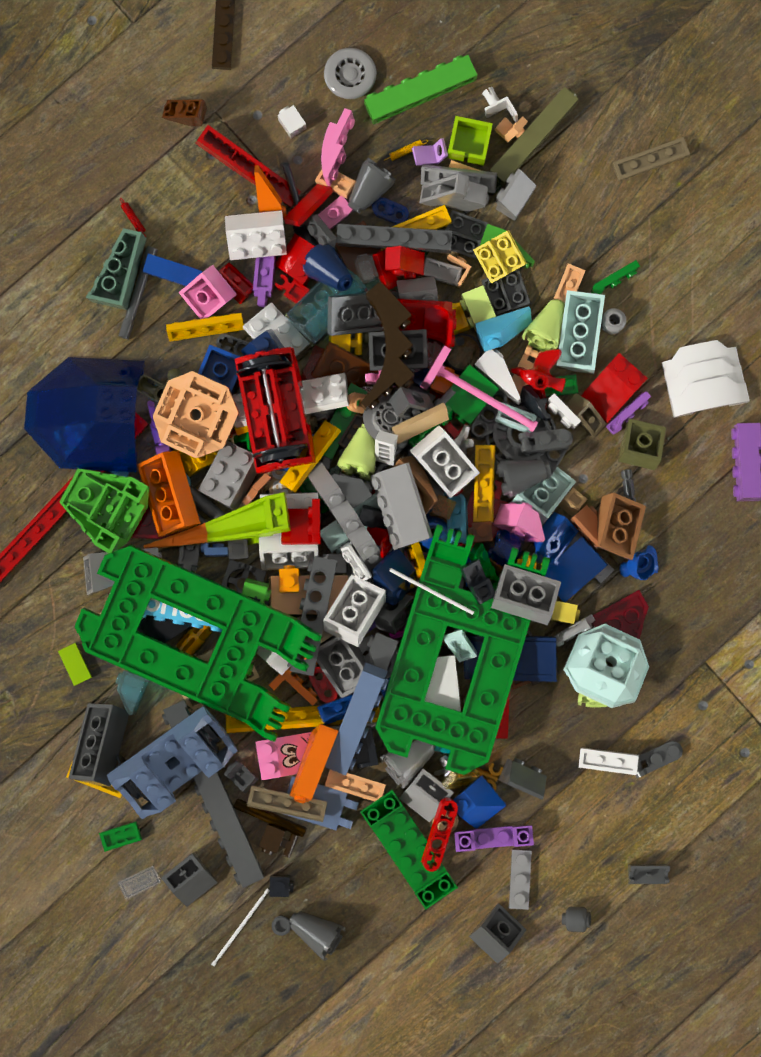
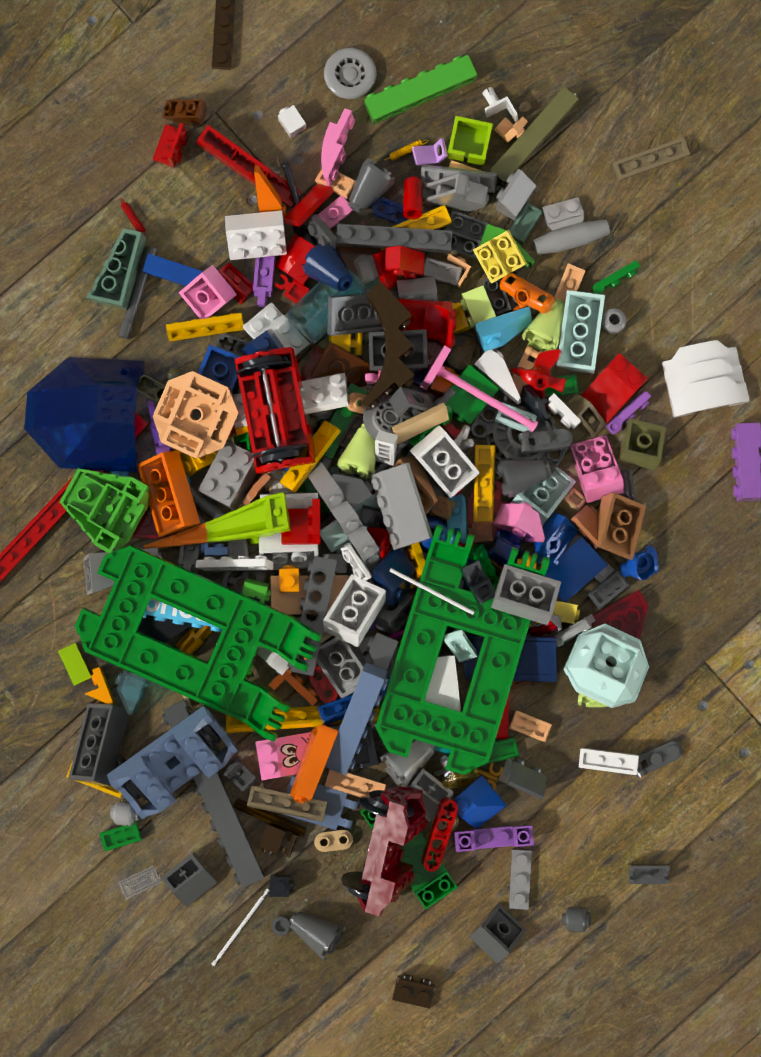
none -> light orange slope [85,667,115,705]
none -> light grey head [110,800,140,826]
none -> red bracket [153,122,189,168]
none -> white plate [196,556,274,571]
none -> tan plate [314,829,353,852]
none -> dark red piece [341,786,427,917]
none -> dark brown bracket [392,974,436,1009]
none -> red brick [403,176,423,220]
none -> green tile [484,737,520,765]
none -> orange piece [500,273,555,314]
none -> sand green tile [509,202,543,244]
none -> light nougat plate [509,710,552,742]
none -> slope [527,615,562,636]
none -> light grey plate [533,197,610,255]
none -> bright pink slope [570,435,624,503]
none -> dark grey plate [587,571,629,609]

